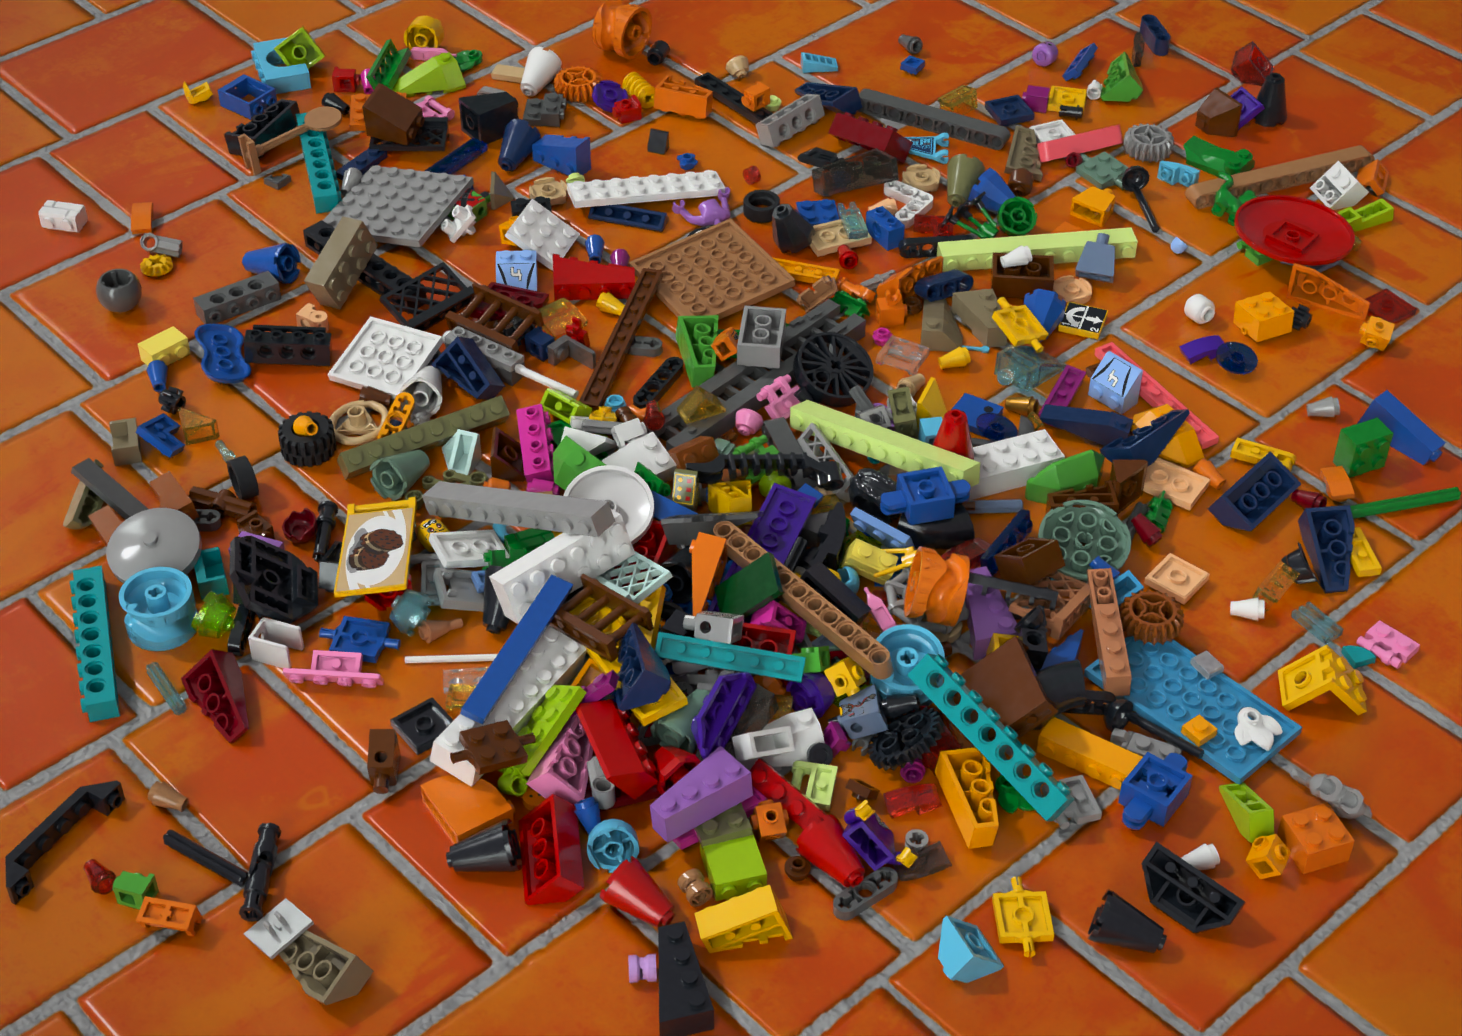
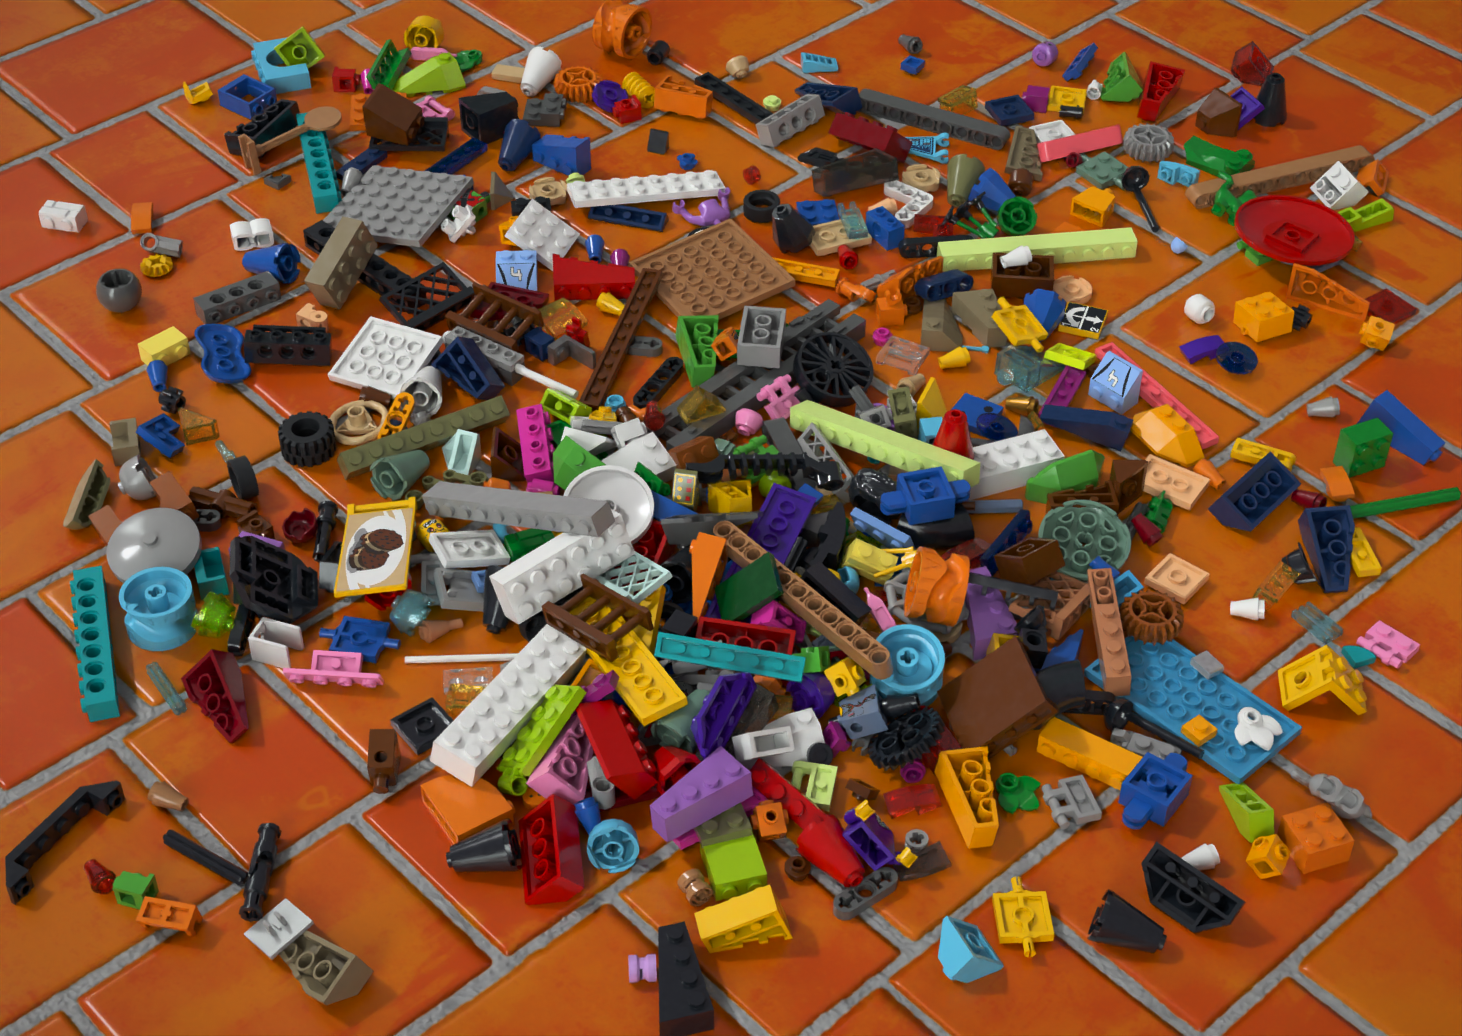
dark grey tile [71,458,148,519] -> none
light orange cone [293,415,318,437] -> none
black cone [322,92,350,115] -> none
reddish brown plate [450,720,536,775] -> none
blue tile [460,574,573,725] -> none
green hinge [482,548,531,570] -> none
red cone [599,856,675,928] -> none
dark blue wedge [615,622,671,711] -> none
light grey torso [683,611,744,644] -> none
orange brick [741,81,770,112] -> none
medium nougat hinge [796,275,838,314] -> none
green hinge [829,290,870,318] -> none
teal brick [907,653,1075,821] -> none
sand blue torso [1075,233,1115,283] -> none
dark blue wedge [1100,409,1190,467] -> none
clear smoke slope [1131,32,1145,67] -> none
dark blue beam [1139,14,1171,56] -> none
none -> light grey cylinder [118,454,156,501]
none -> white brick [230,218,274,251]
none -> neon yellow plate [1044,343,1097,370]
none -> red wedge [1137,61,1185,122]

